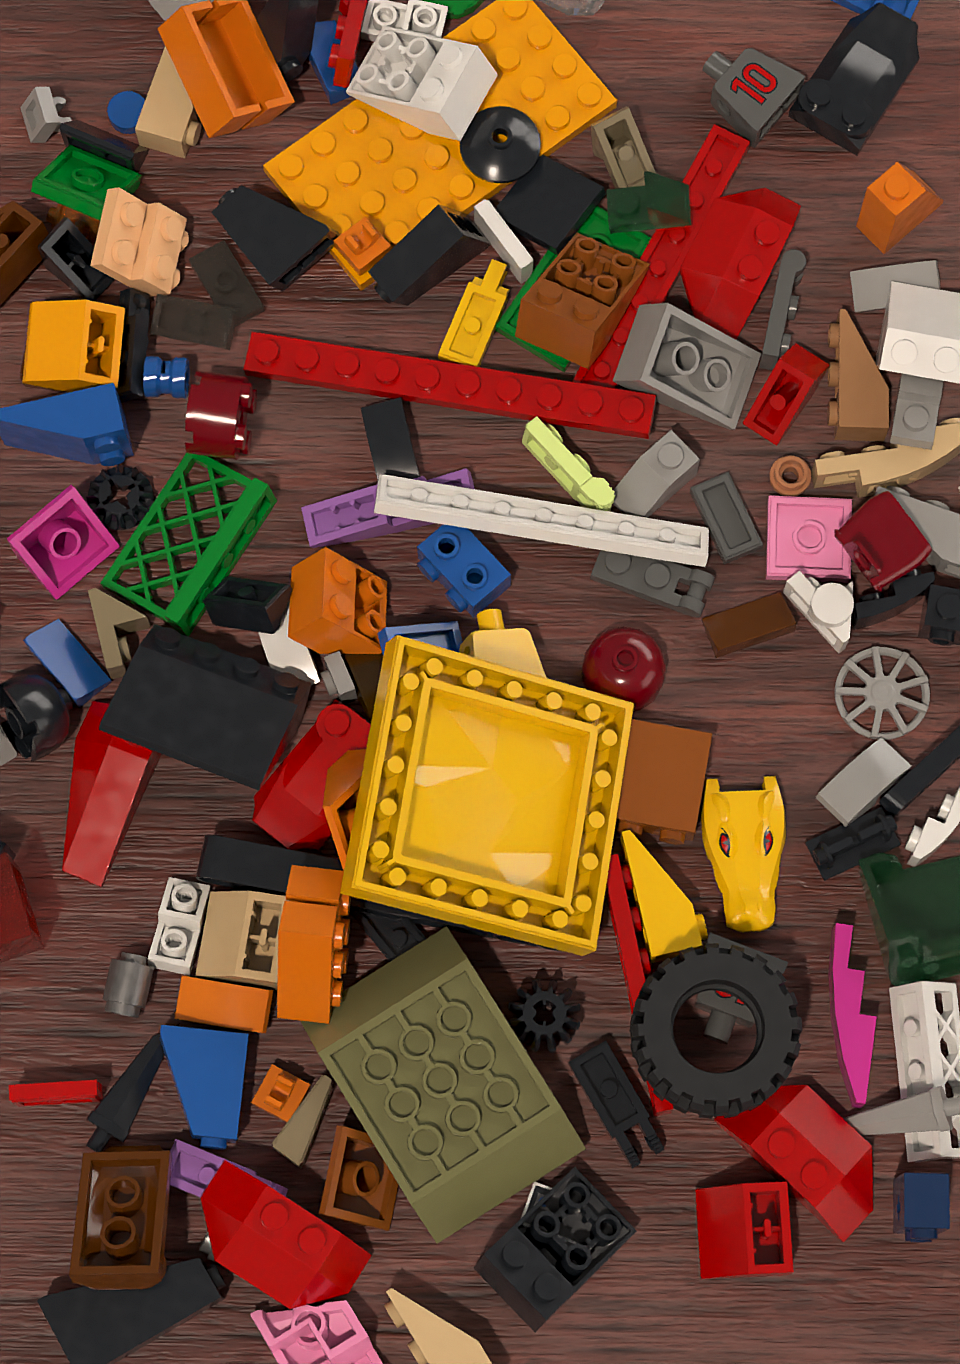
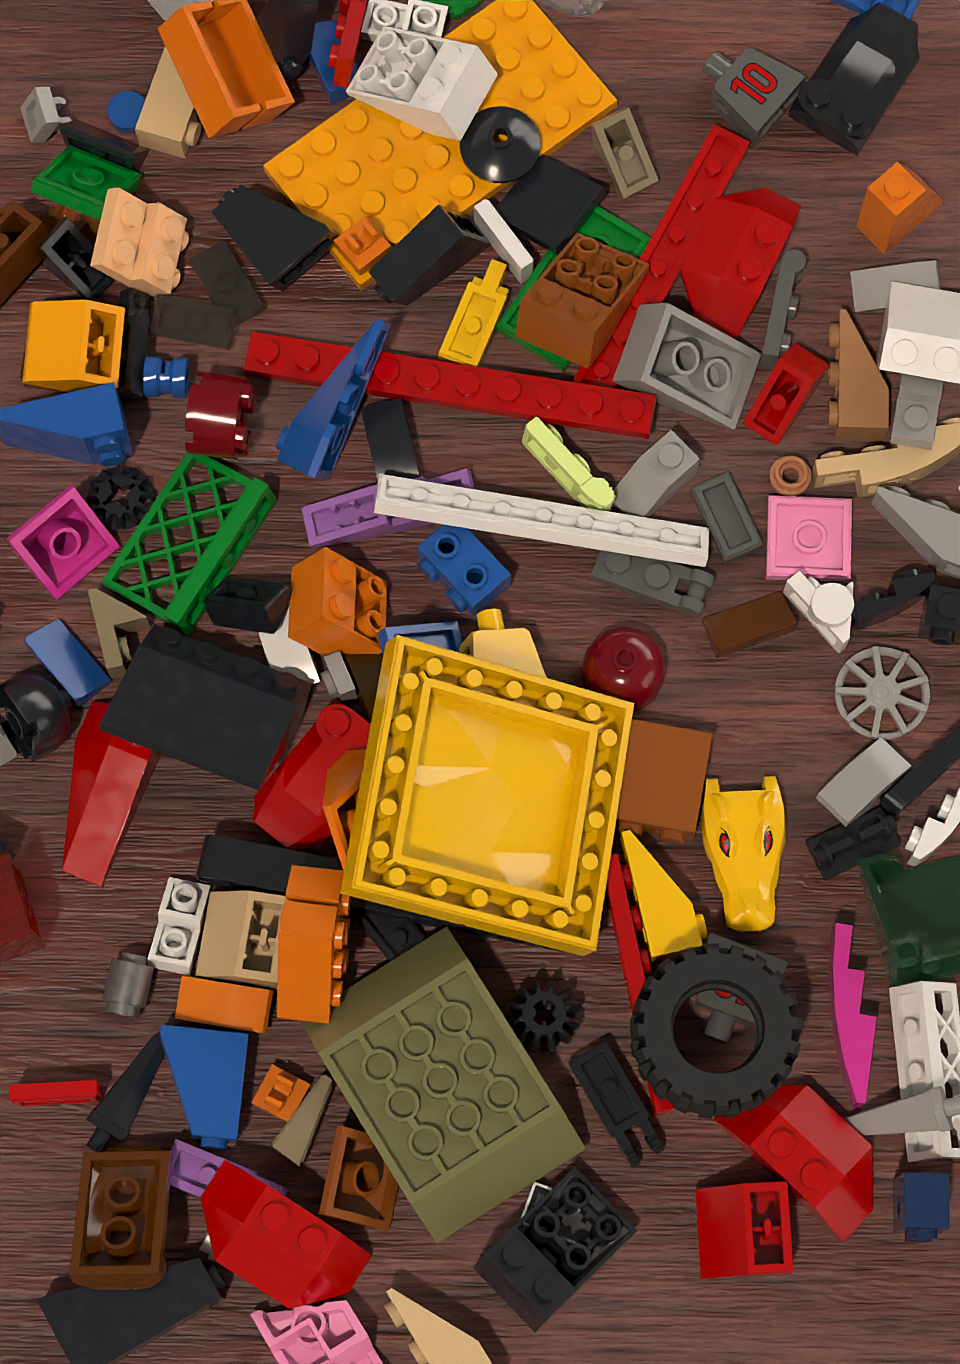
clear green slope [607,171,692,234] -> none
dark red piece [834,491,932,592] -> none
none -> blue wedge [276,319,391,479]

